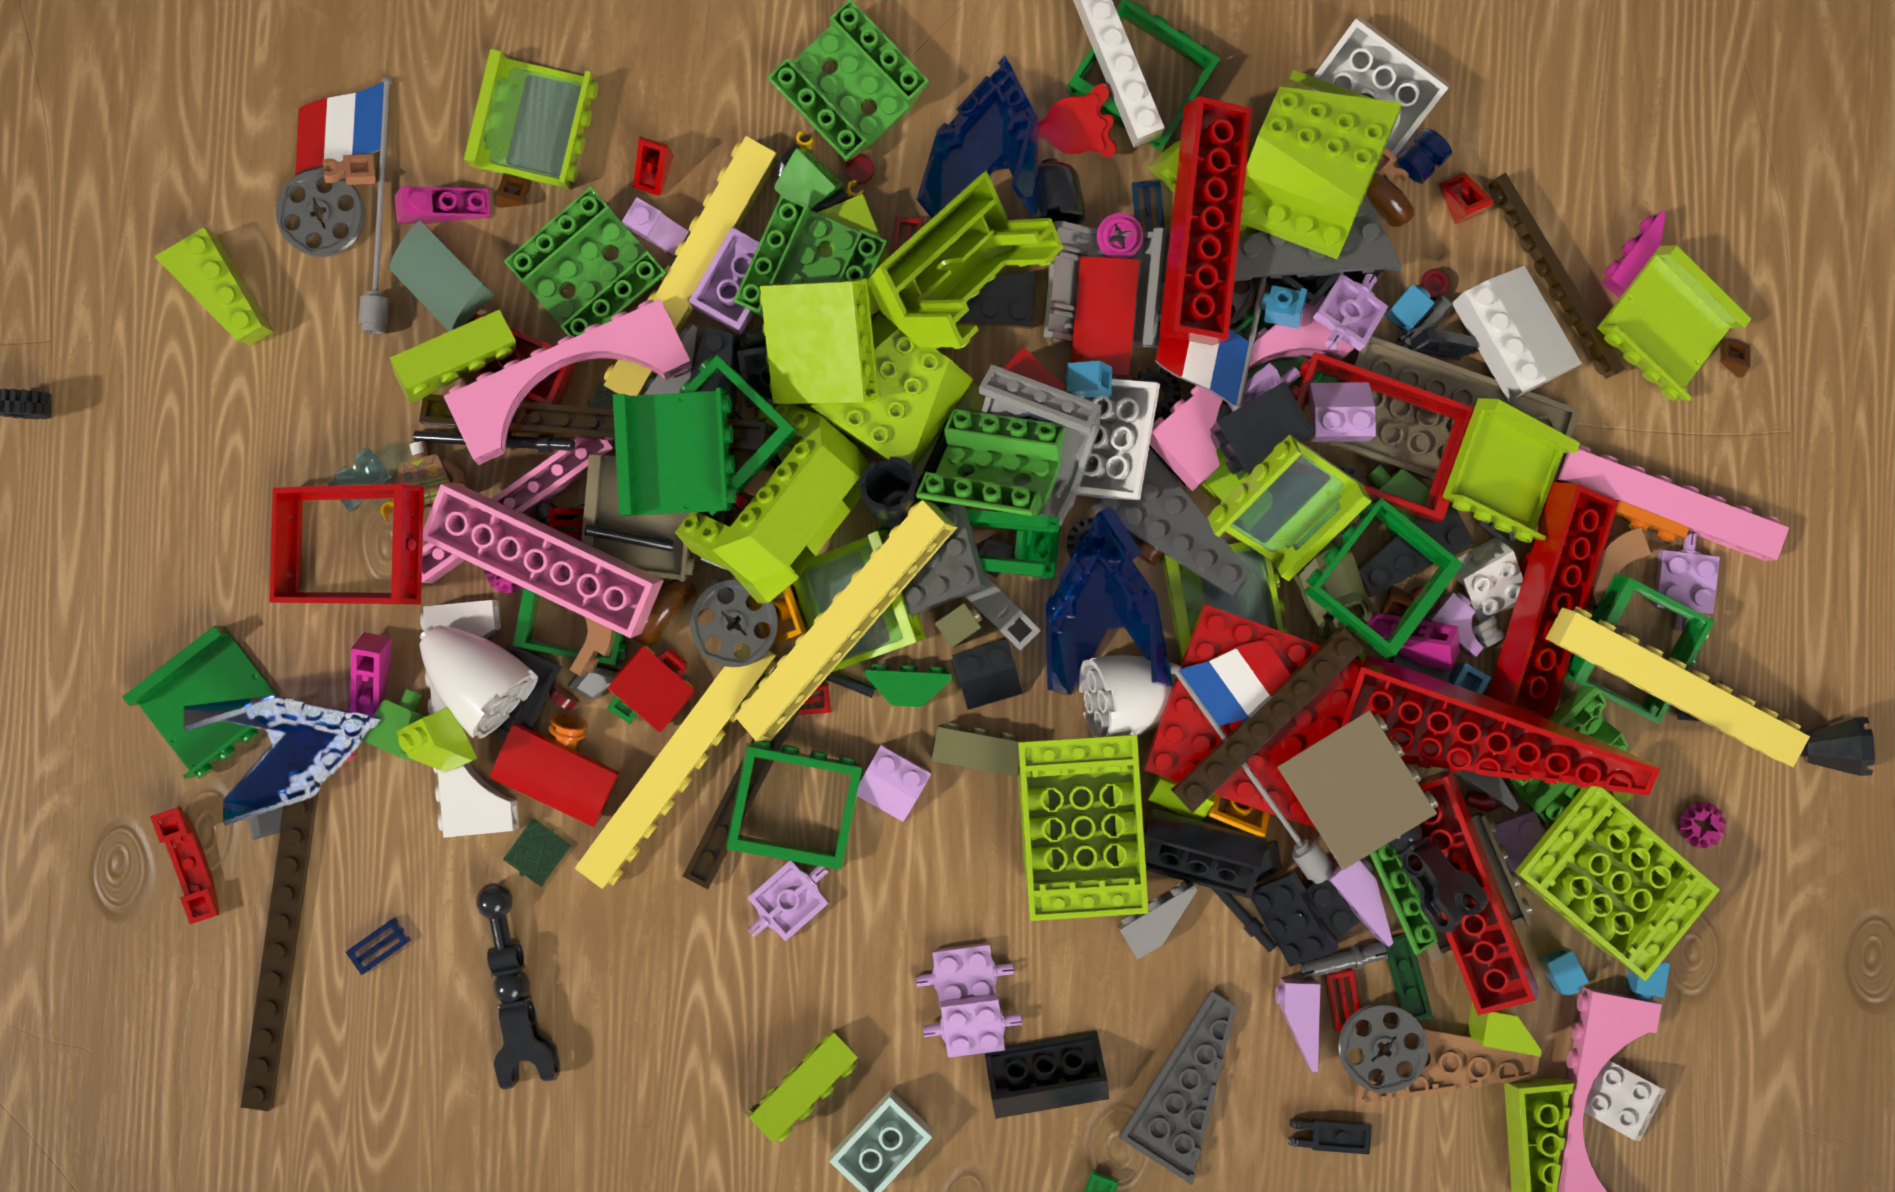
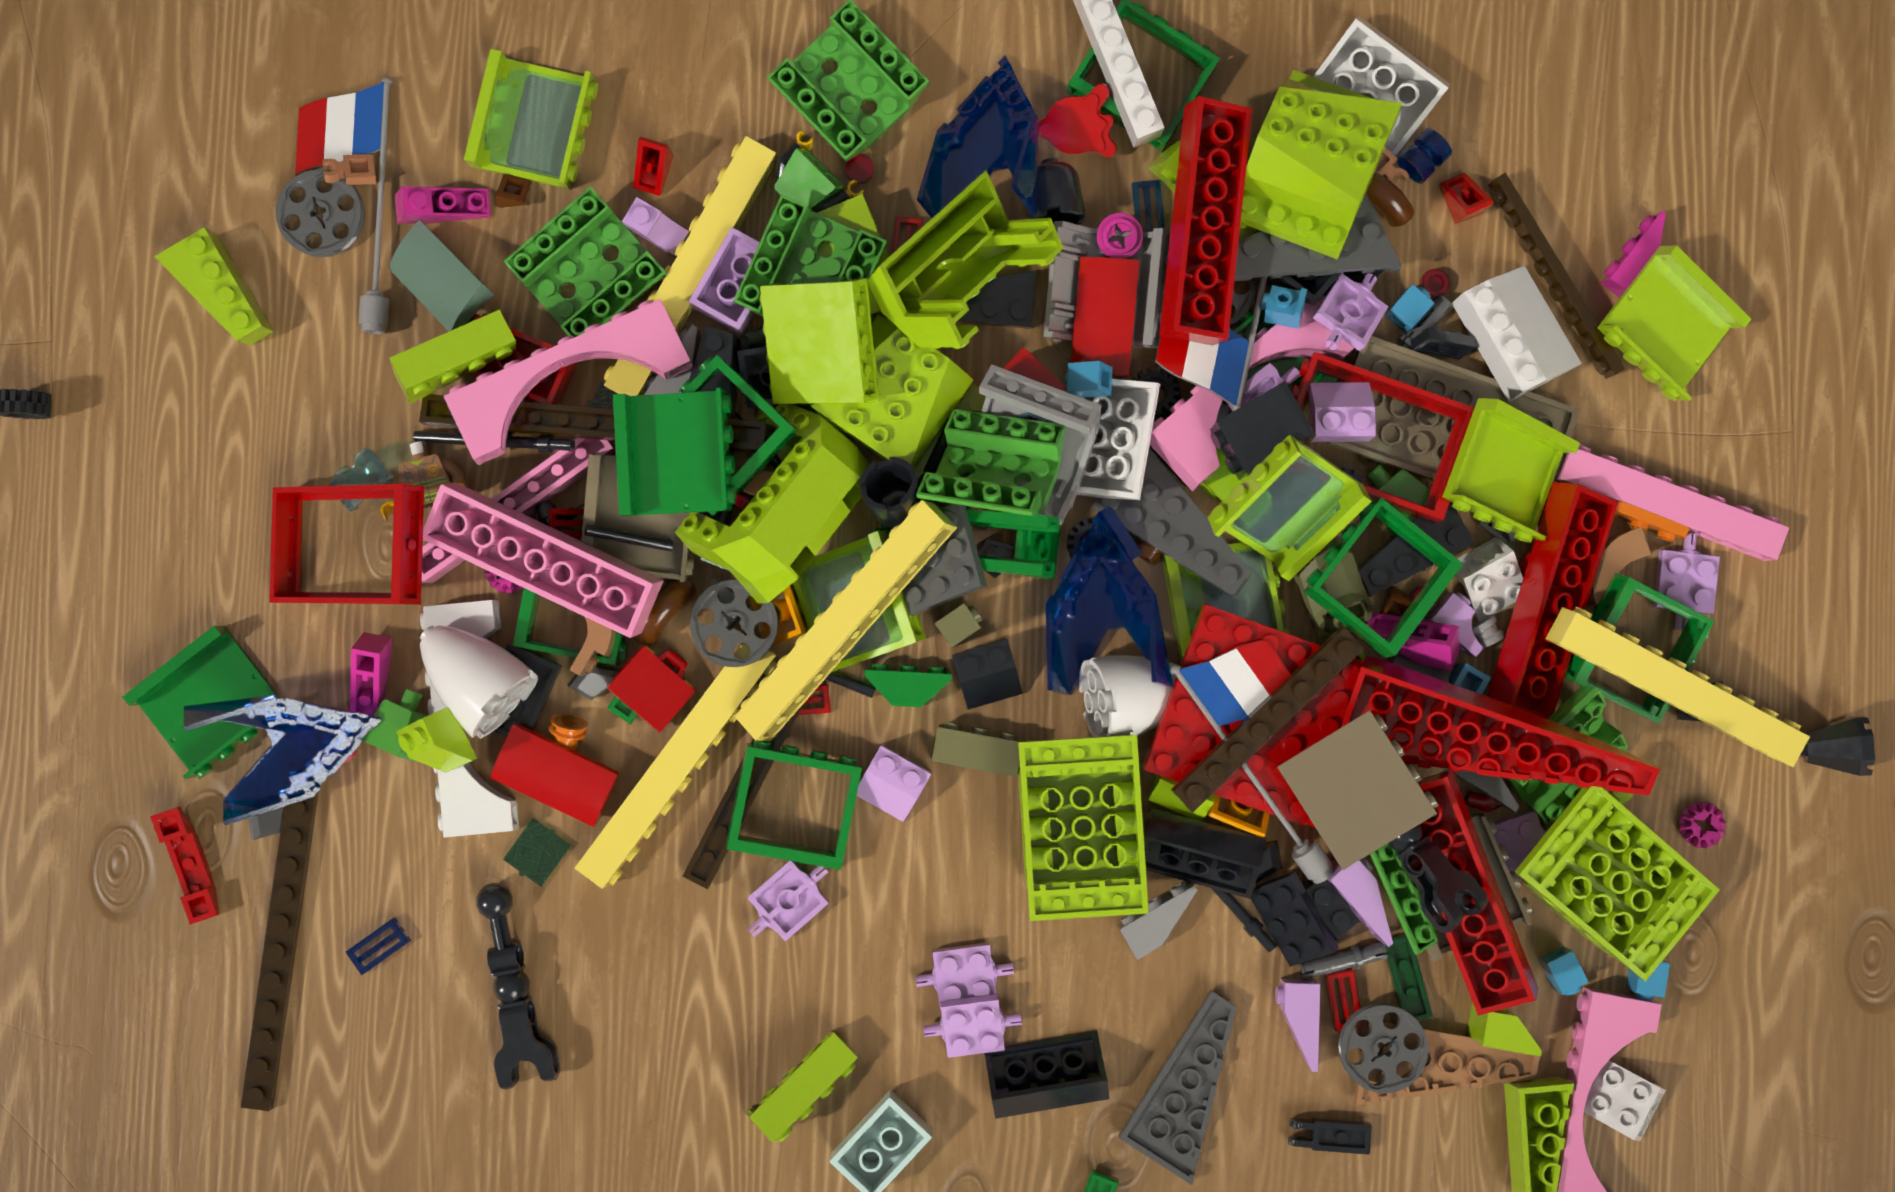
dark red tile [549,686,579,711] -> none
light grey slope [964,575,1041,651] -> none
reddish brown slope [1720,338,1750,378] -> none

